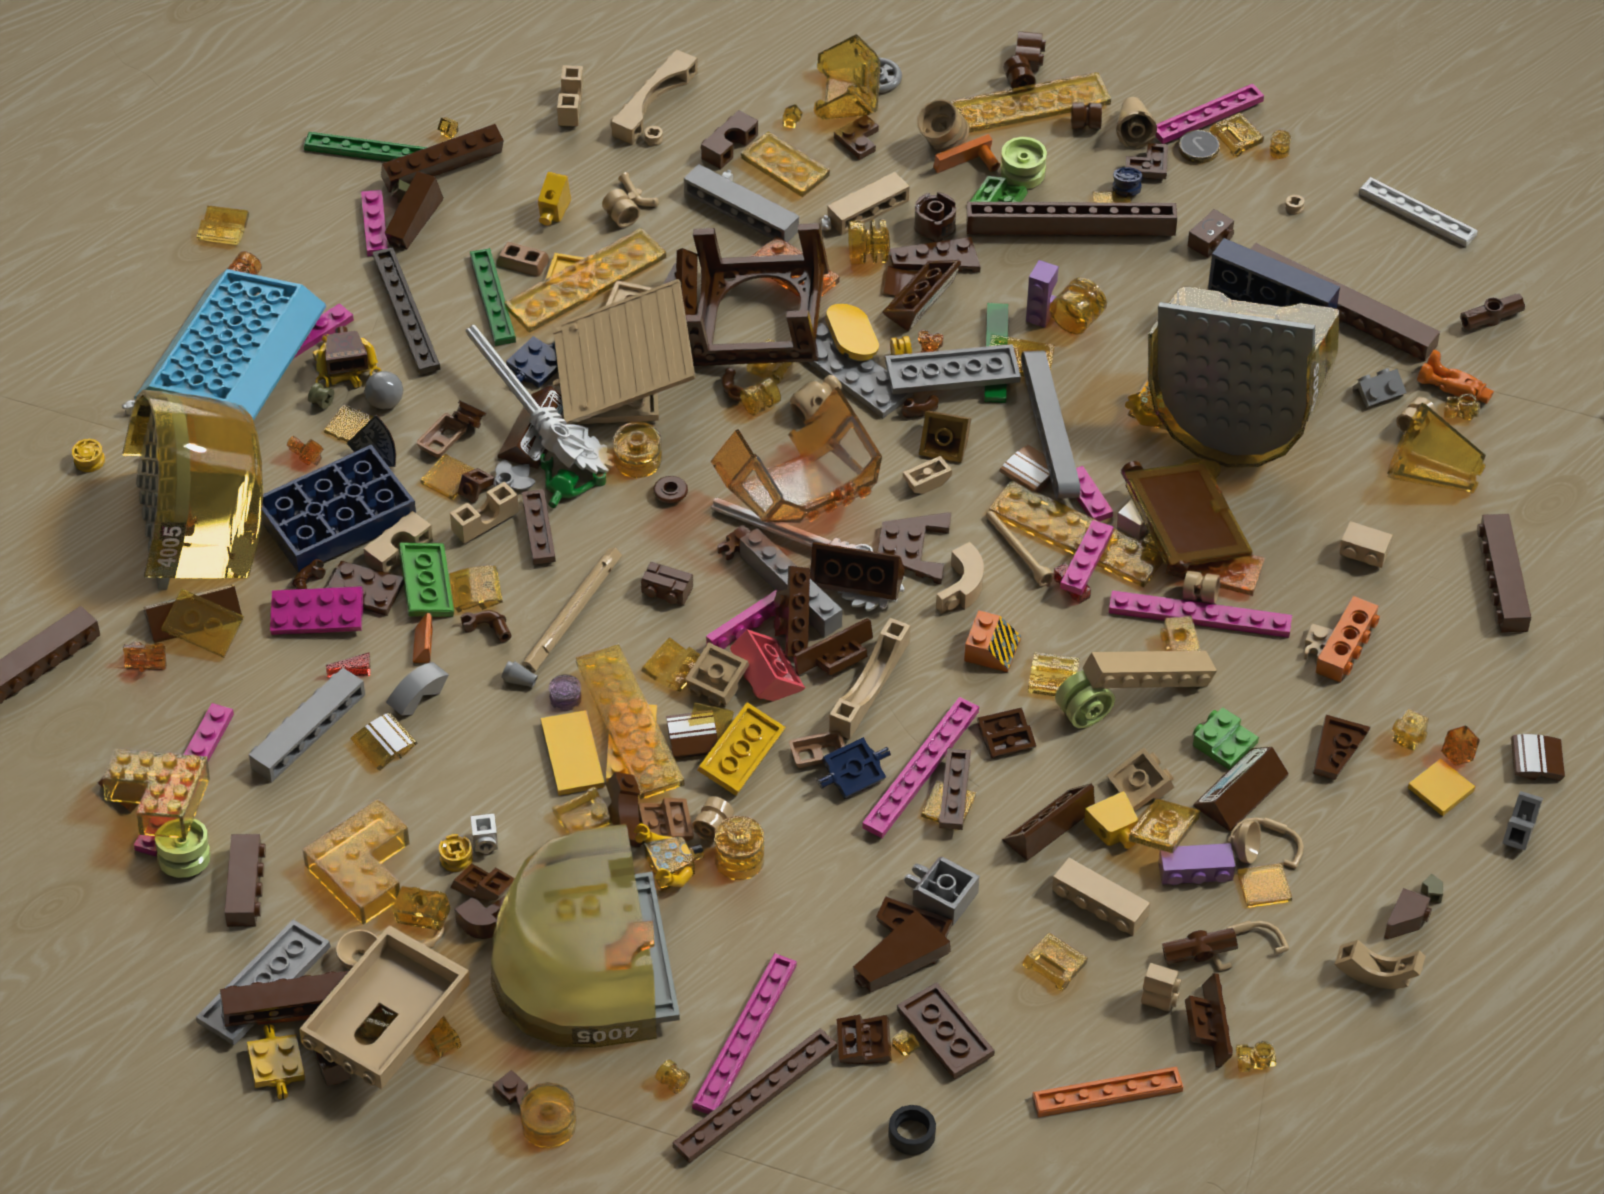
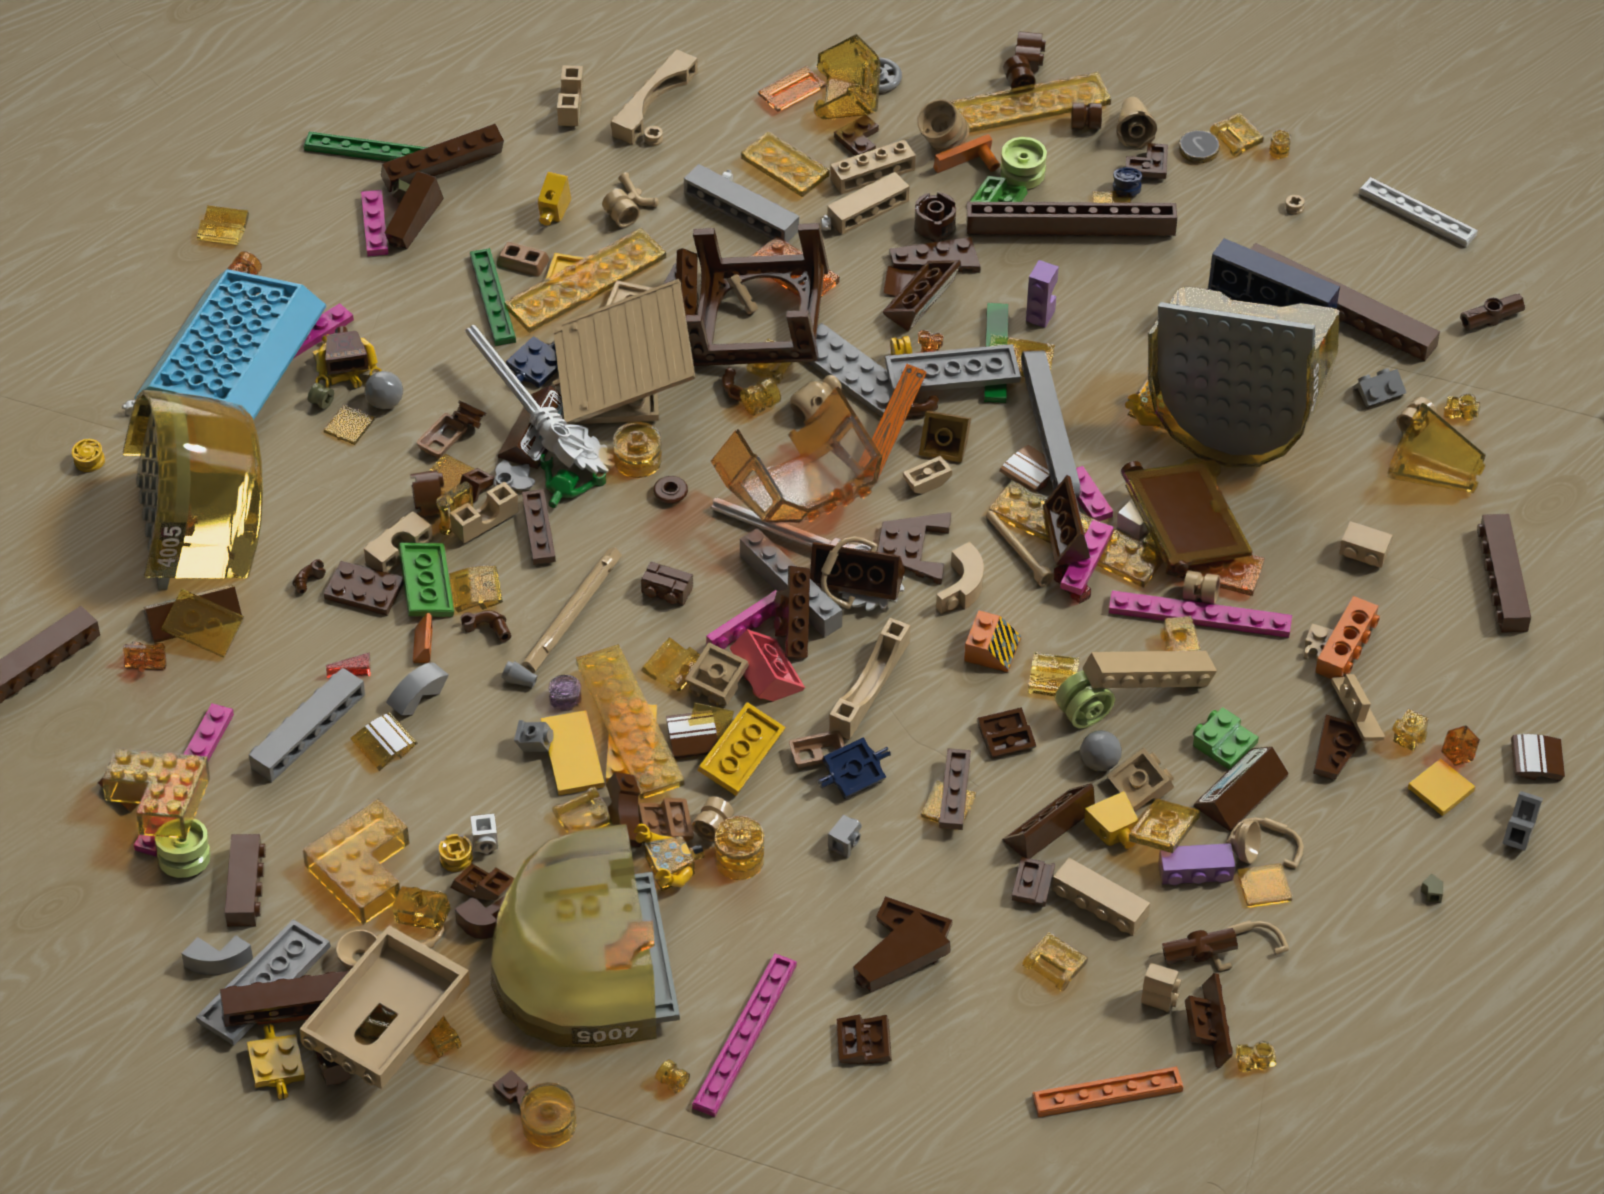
dark blue brick [254,445,416,573] -> none
dark pink plate [270,587,363,635] -> none
clear orange plate [287,436,324,466] -> none
shield [346,414,396,467] -> none
dark brown plate [373,247,441,375] -> none
clear yellow piece [437,117,459,139] -> none
reddish brown plate [673,1028,837,1163] -> none
reddish brown arch [700,110,758,169] -> none
reddish brown plate [718,525,751,560] -> none
clear yellow piece [783,104,803,128] -> none
reddish brown bracket [794,618,873,676] -> none
yellow tile [825,304,879,361] -> none
clear yellow wheel [848,219,890,264] -> none
dark pink plate [862,697,979,839] -> none
black tyre [888,1105,936,1155] -> none
clear yellow piece [892,1029,920,1056] -> none
reddish brown plate [897,982,995,1079] -> none
light grey hinge [904,857,980,926] -> none
clear yellow wheel [1050,277,1107,335] -> none
dark pink plate [1155,83,1264,144] -> none
reddish brown brick [1187,209,1234,258] -> none
tan arch [1334,940,1426,989] -> none
reddish brown slope [1384,888,1432,939] -> none
orange piece [1417,349,1494,404] -> none
none -> light grey brick [181,936,253,975]
none -> reddish brown brick [410,470,448,517]
none -> clear yellow plate [436,481,473,535]
none -> light grey brick [514,720,553,752]
none -> tan axle [728,275,758,315]
none -> clear orange piece [758,66,826,112]
none -> tan piece [821,536,877,609]
none -> light grey brick [828,815,862,858]
none -> tan brick [830,139,916,195]
none -> orange tile [857,364,927,482]
none -> plate [1011,857,1055,907]
none -> reddish brown slope [1042,475,1090,566]
none -> light grey piece [1080,730,1122,772]
none -> tan bracket [1331,674,1385,741]

